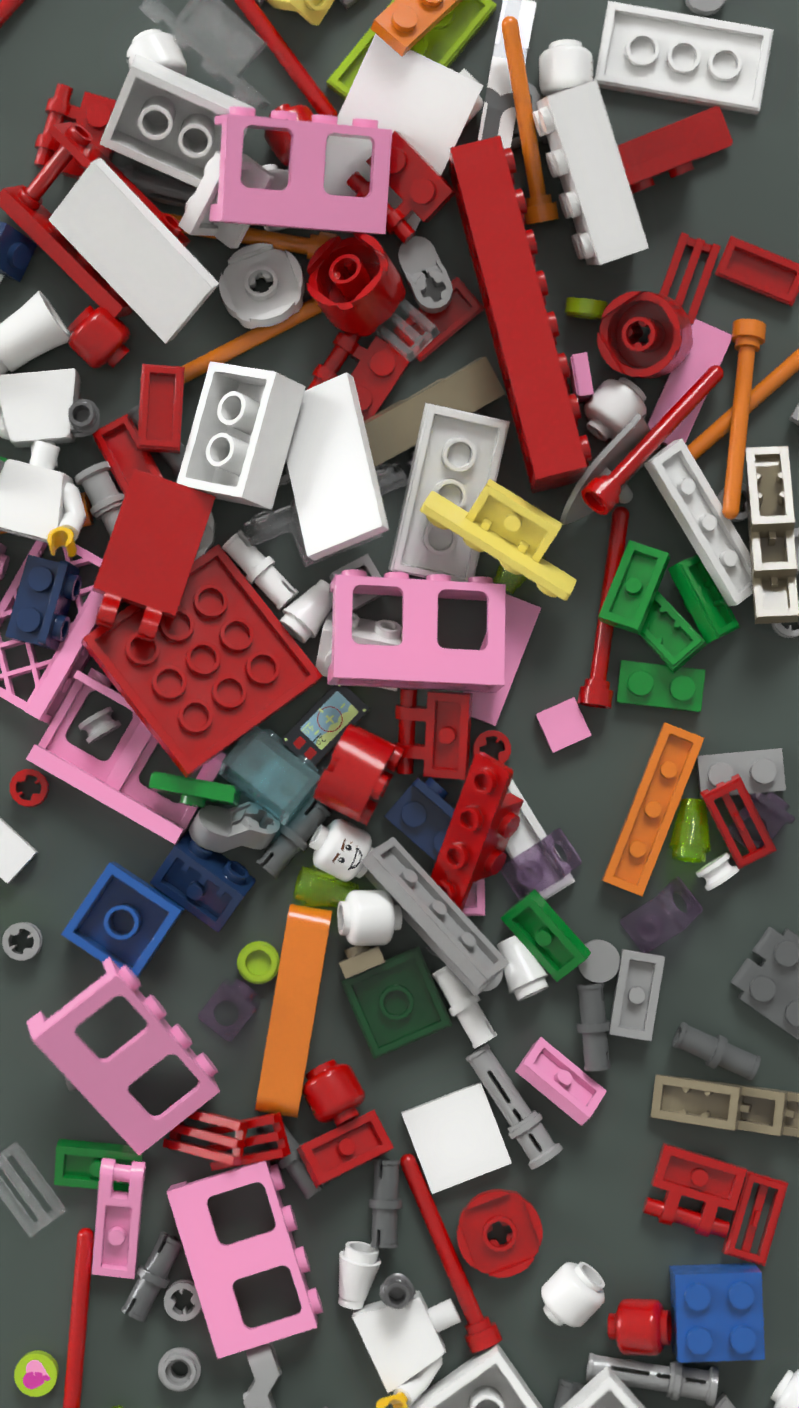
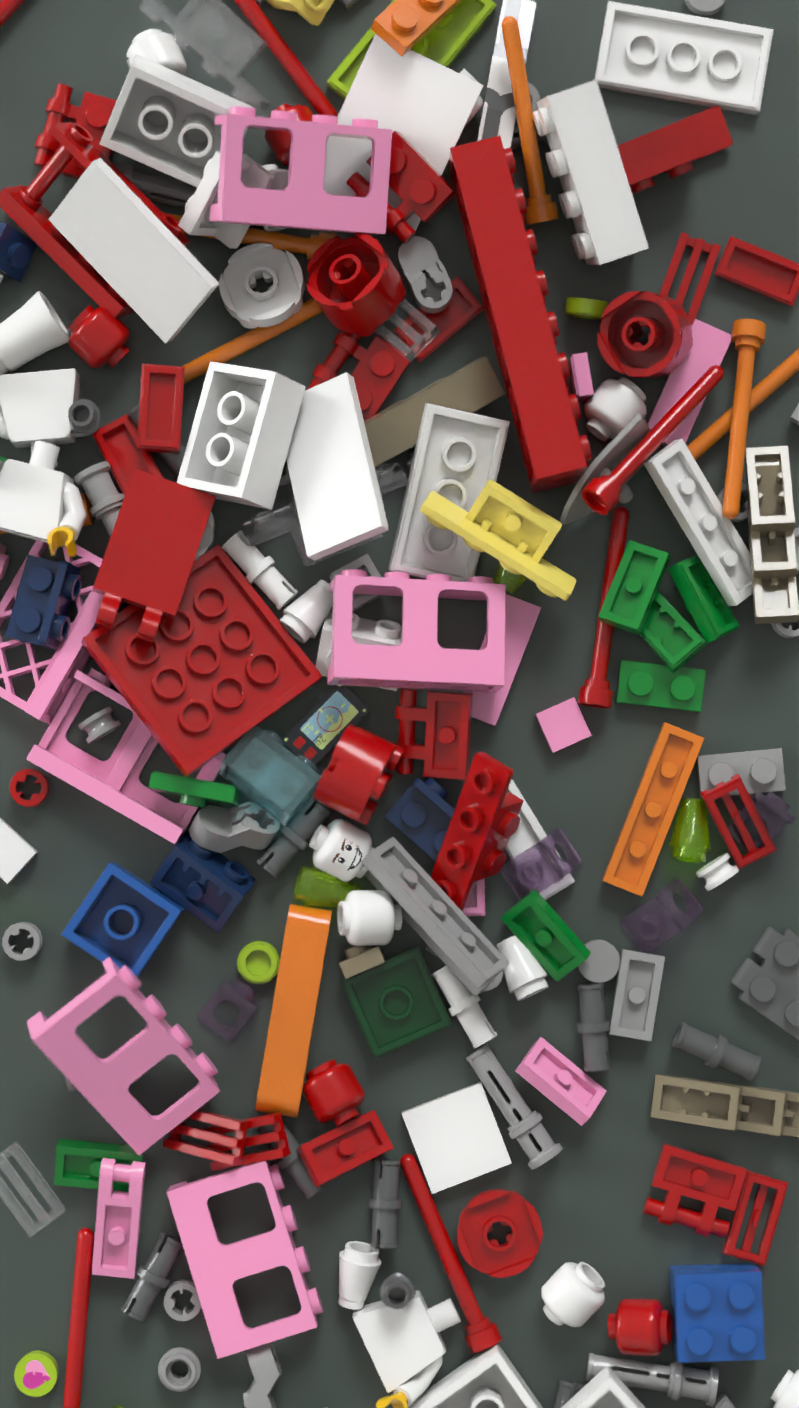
red bush [473,730,511,764] -> none
white head [539,39,594,97] -> none

